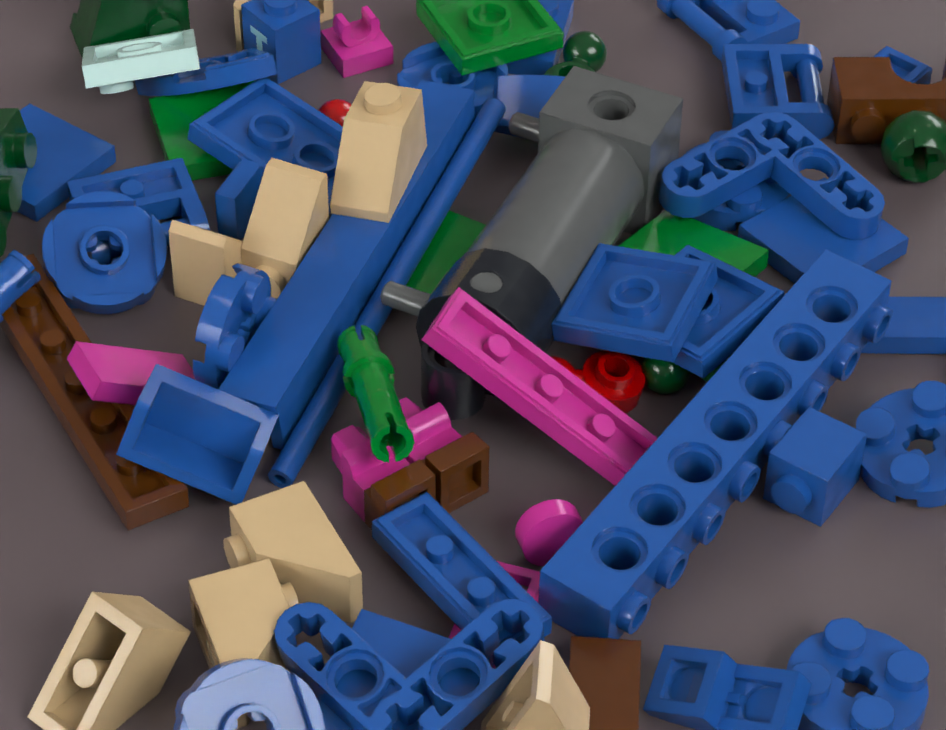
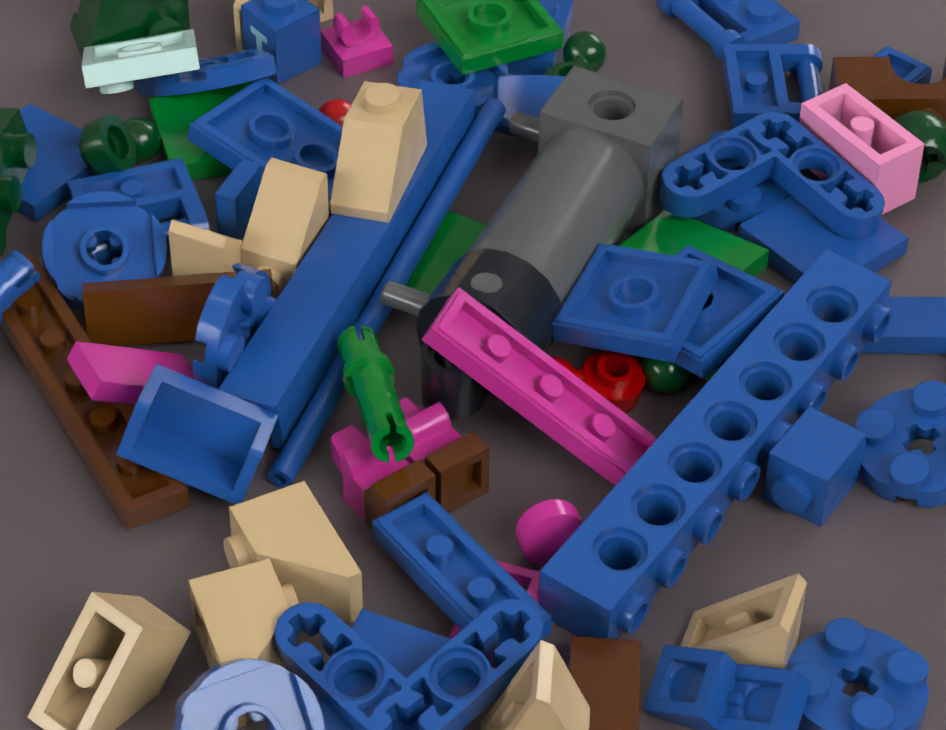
none -> dark green plate [79,114,161,175]
none -> reddish brown tile [82,269,273,346]
none -> tan slope [680,573,807,669]
none -> bright pink brick [799,83,924,215]

